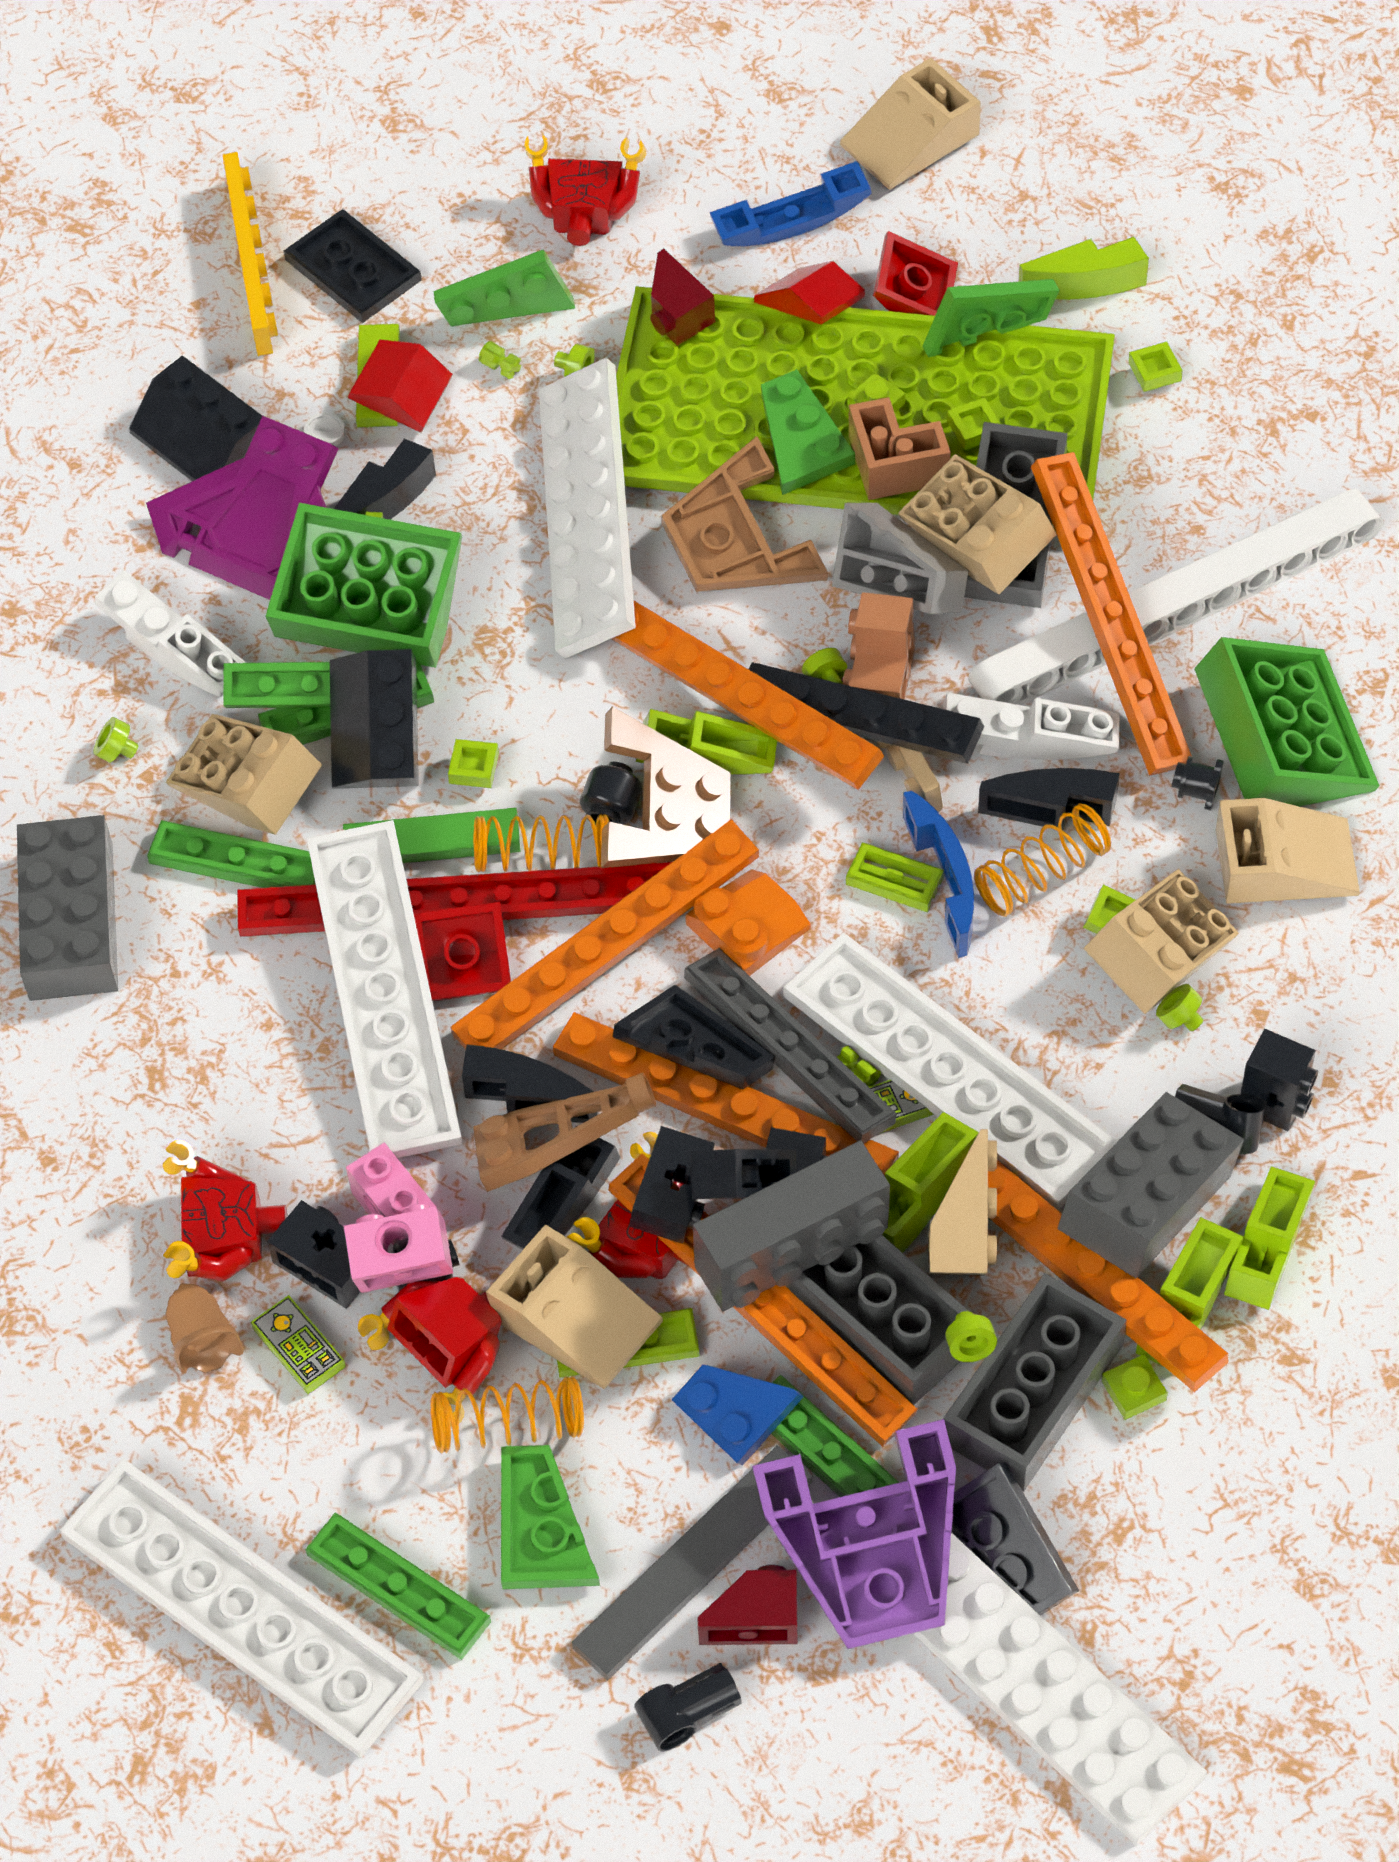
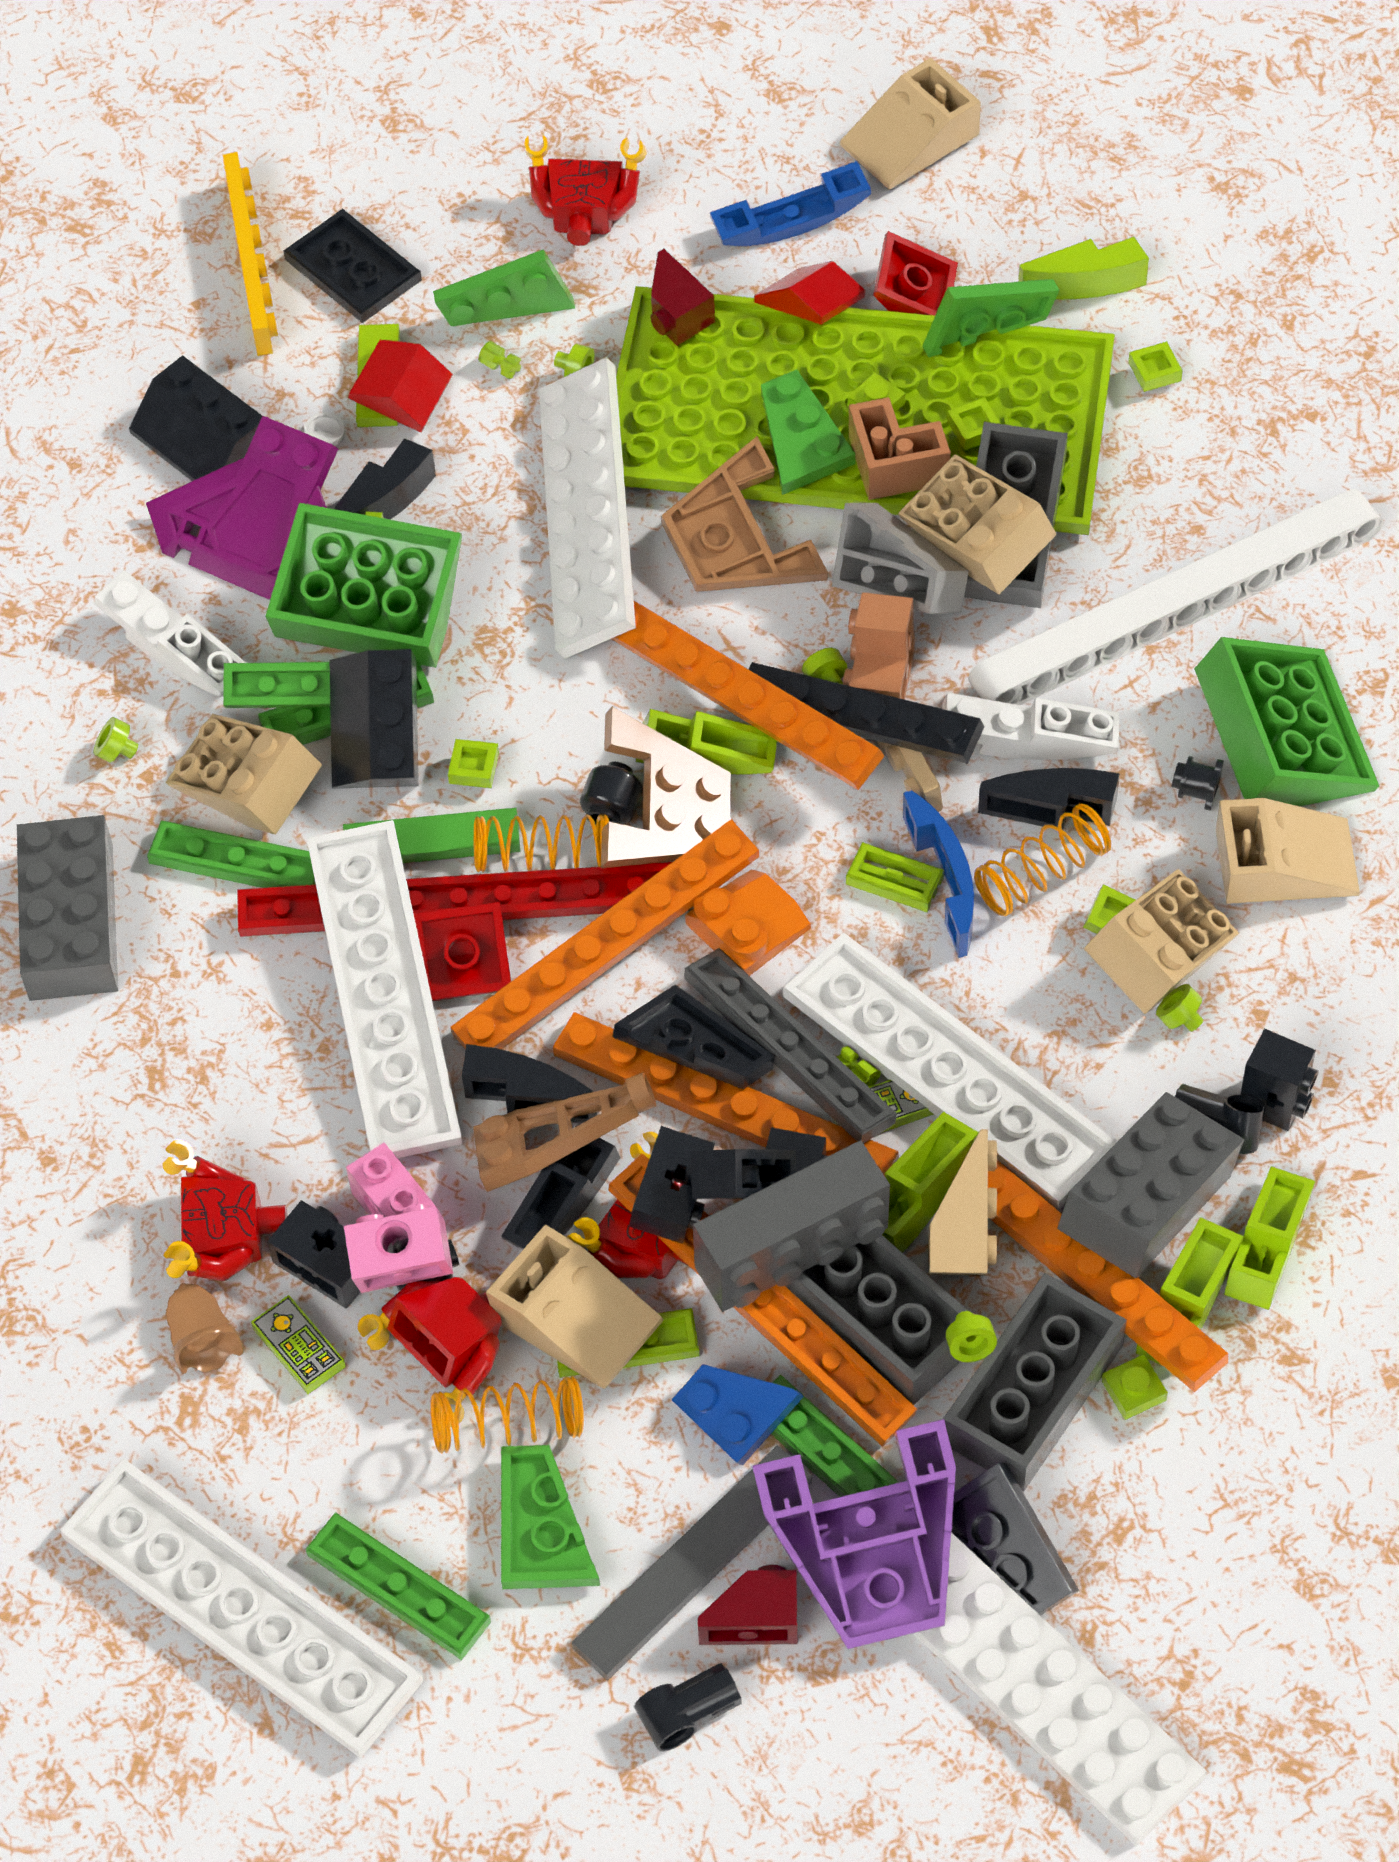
orange plate [1031,452,1194,776] -> none

